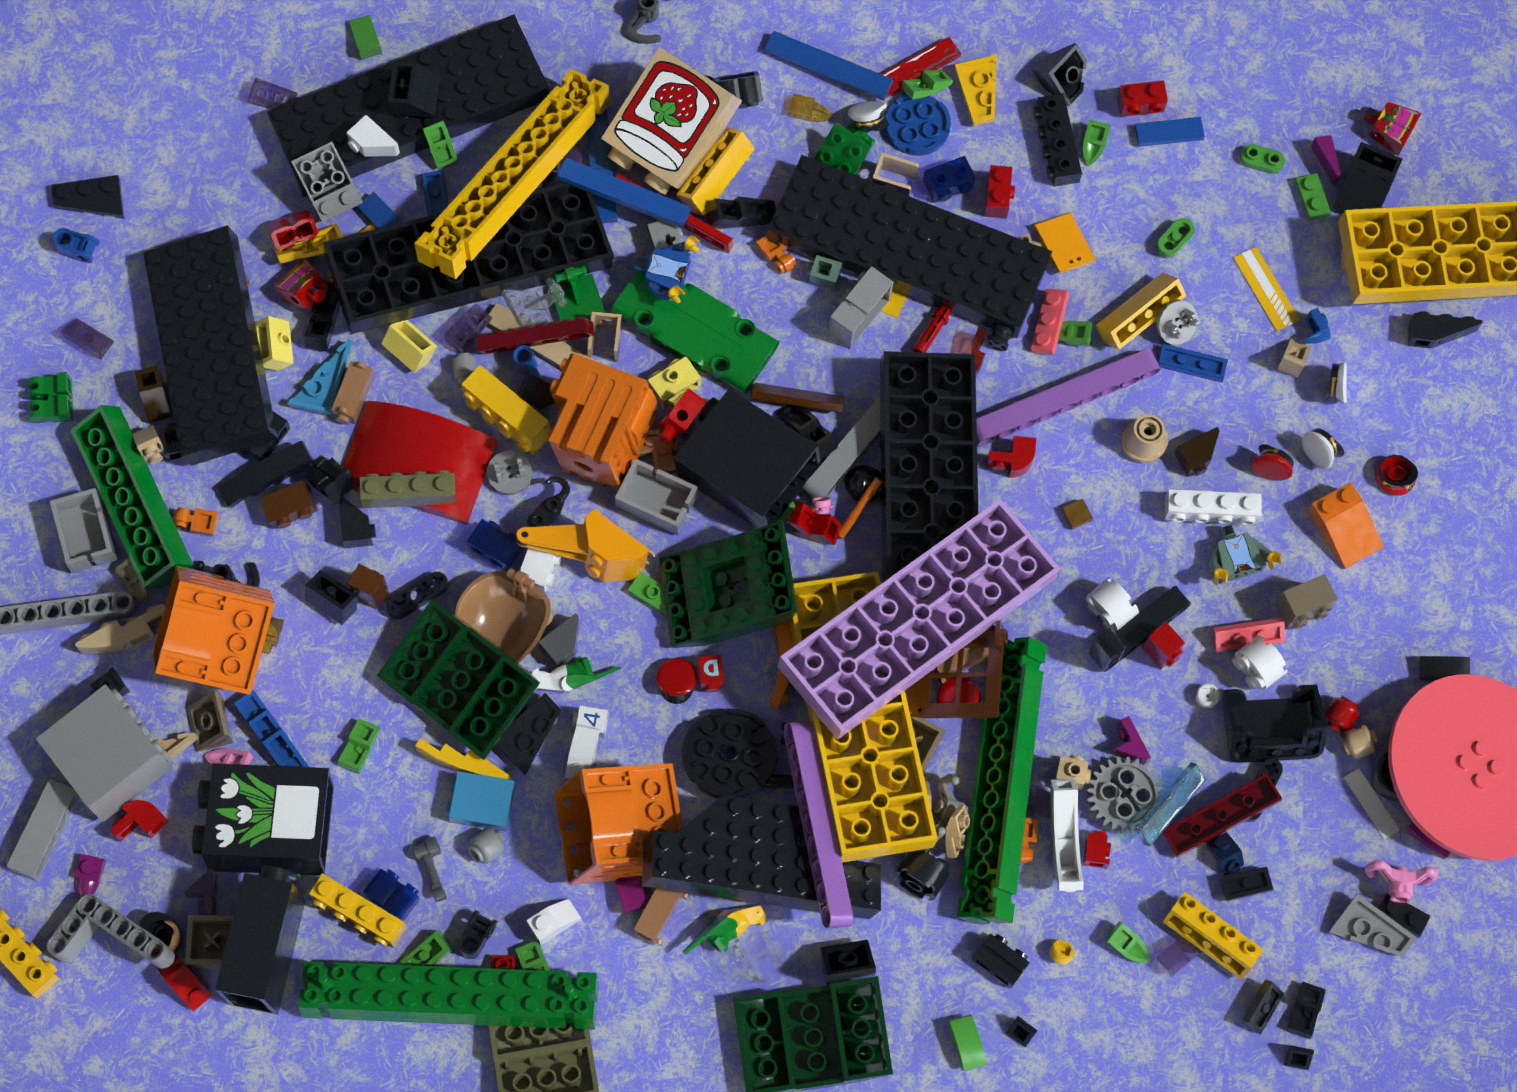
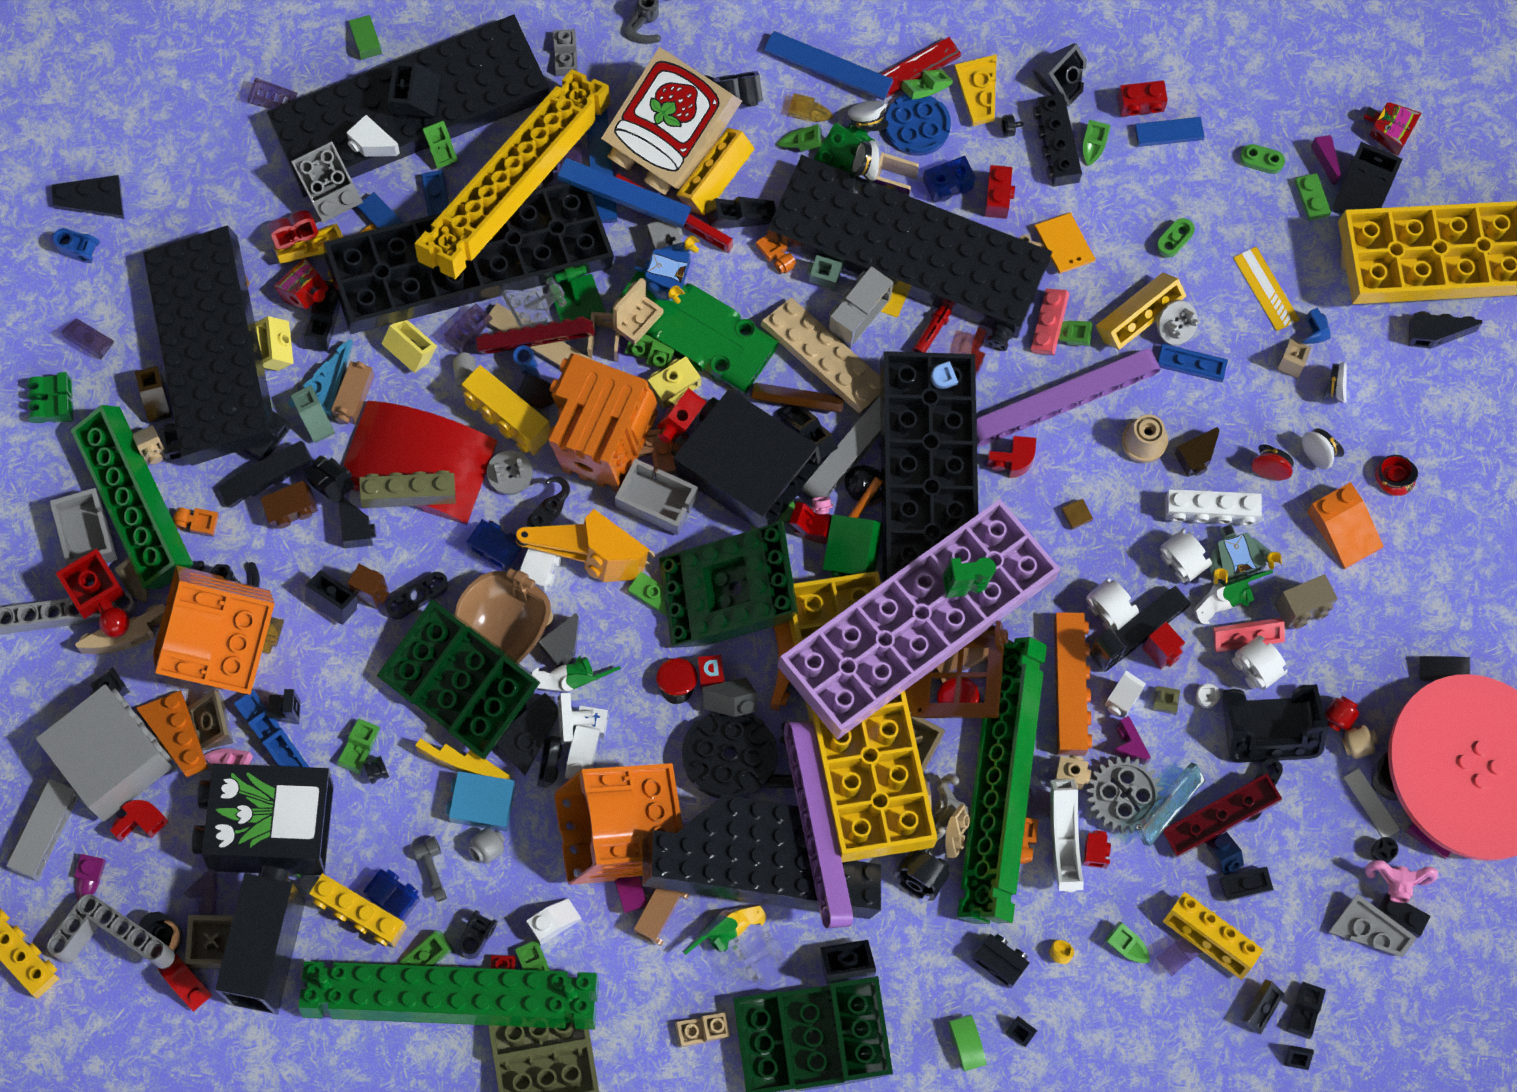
none -> red brick [56,548,130,638]
none -> orange wing [136,690,209,777]
none -> black slope [267,689,301,724]
none -> sand green slope [291,385,335,443]
none -> black wheel [363,755,389,784]
none -> black plate [537,736,562,787]
none -> light grey slope [553,29,578,76]
none -> white tile [557,693,595,745]
none -> tan bracket [613,278,663,345]
none -> bright green slope [625,334,674,369]
none -> tan slope [675,1012,730,1048]
none -> dark grey slope [702,677,757,717]
none -> tan plate [760,297,880,414]
none -> bright green plate [777,124,822,152]
none -> green brick [823,514,884,577]
none -> piece [849,140,879,182]
none -> light blue tile [930,361,958,389]
none -> green legs [942,557,996,598]
none -> black tile [1001,114,1024,137]
none -> orange brick [1054,612,1092,756]
none -> white slope [1105,671,1146,718]
none -> olive tile [1153,686,1180,715]
none -> white brick [1160,528,1212,583]
none -> animal [1194,569,1273,624]
none -> black wheel [1371,837,1399,863]

